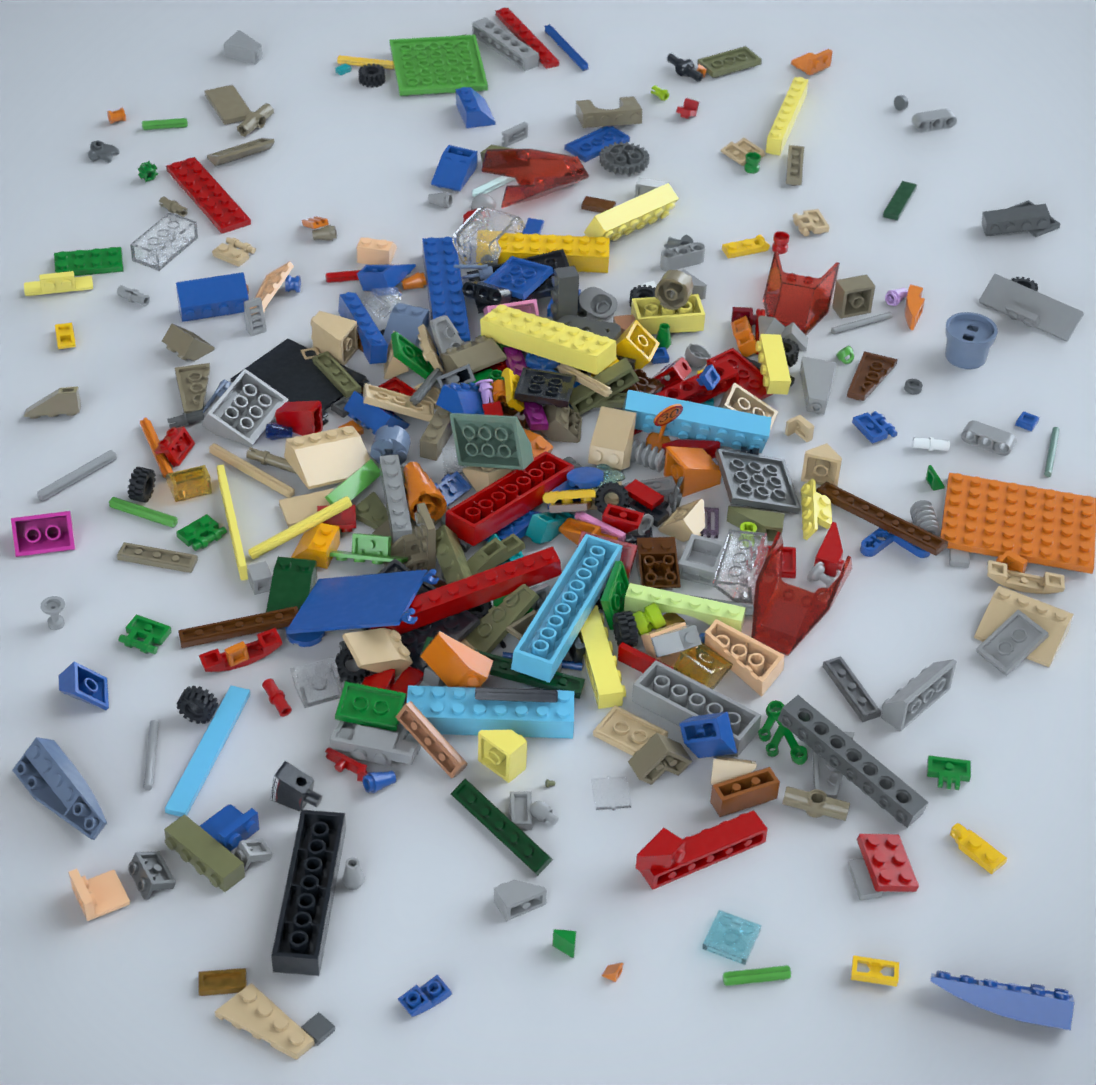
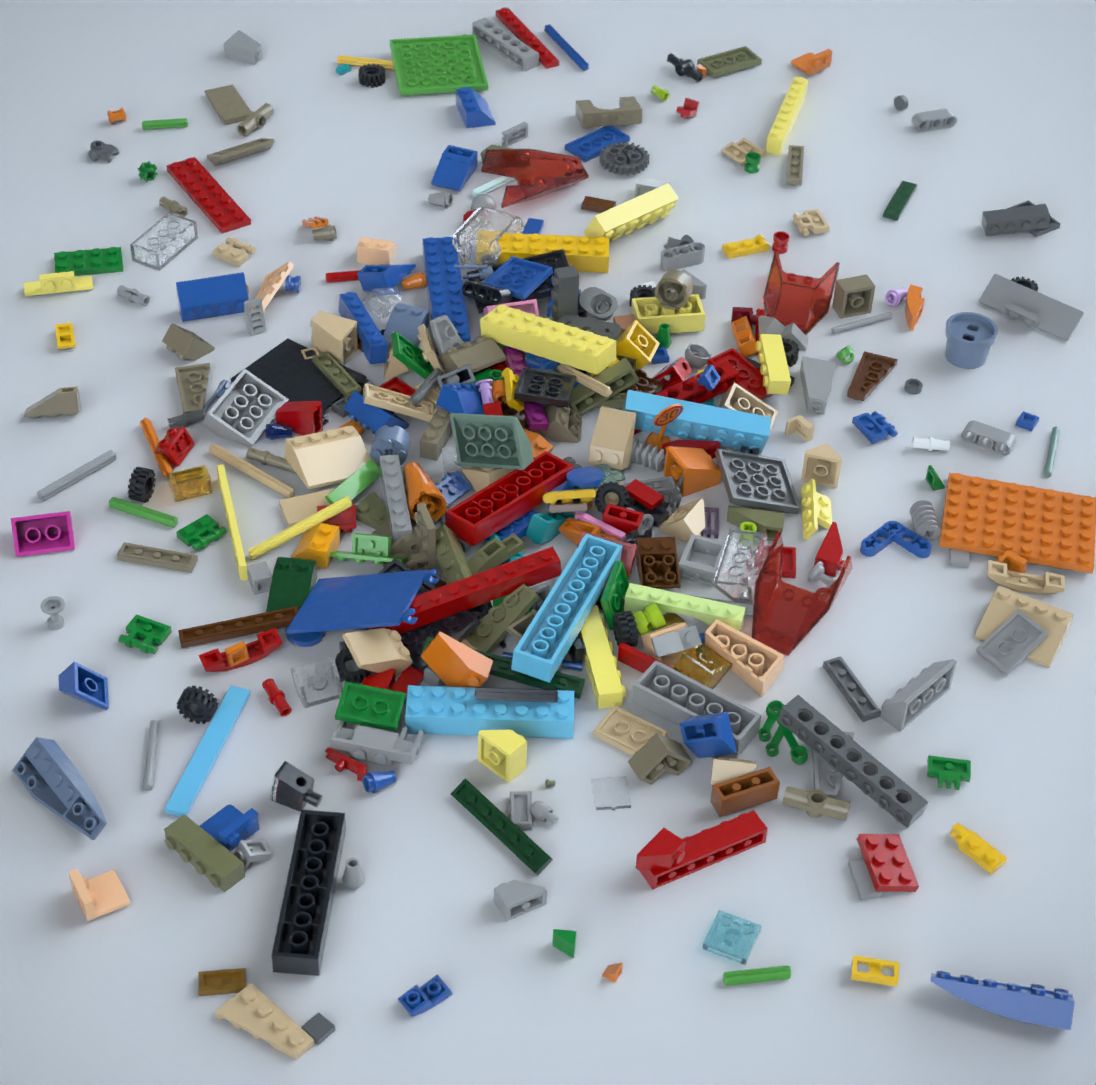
dark grey bracket [128,851,176,900] -> none
nougat brick [396,701,468,779] -> none
reddish brown tile [816,481,948,556] -> none

